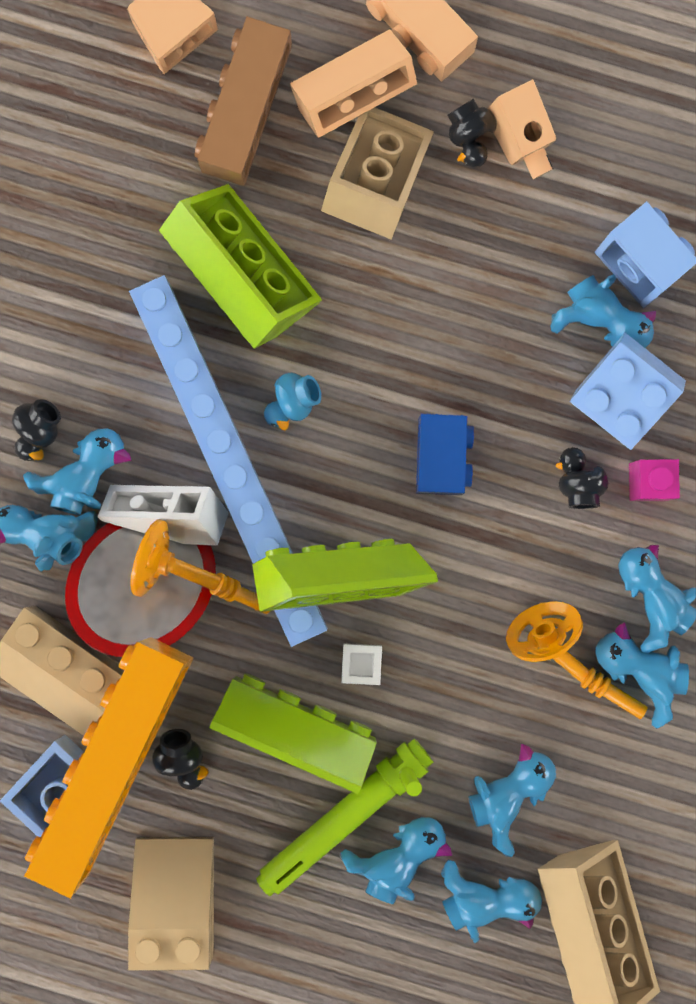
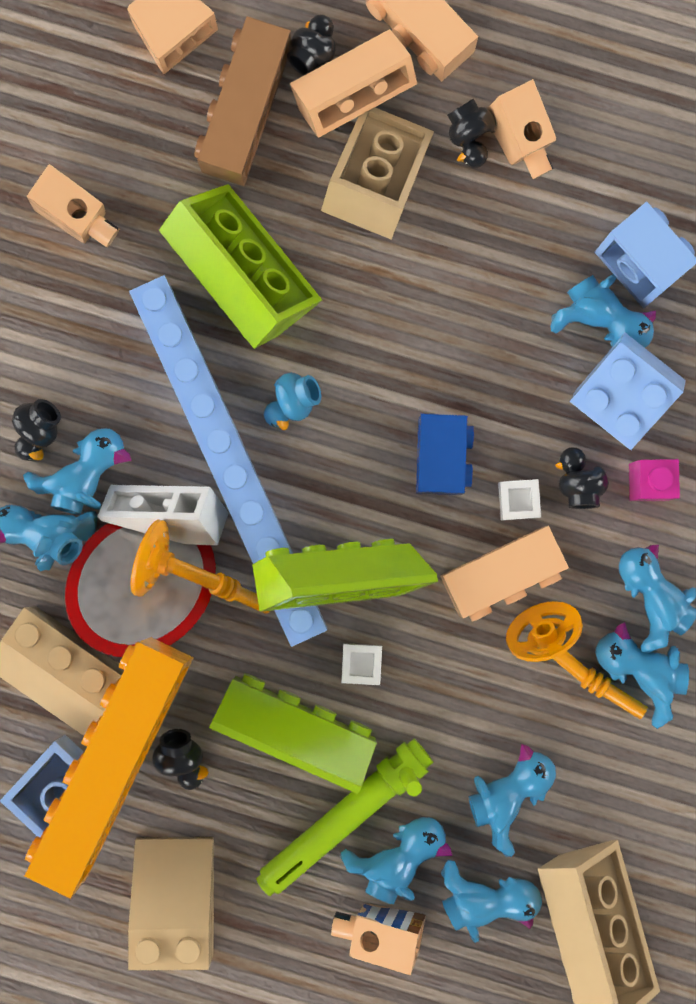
none -> light nougat torso [27,164,120,247]
none -> black animal [287,15,336,75]
none -> light nougat torso [331,904,426,975]
none -> light nougat brick [440,526,569,621]
none -> white plate [498,479,541,521]

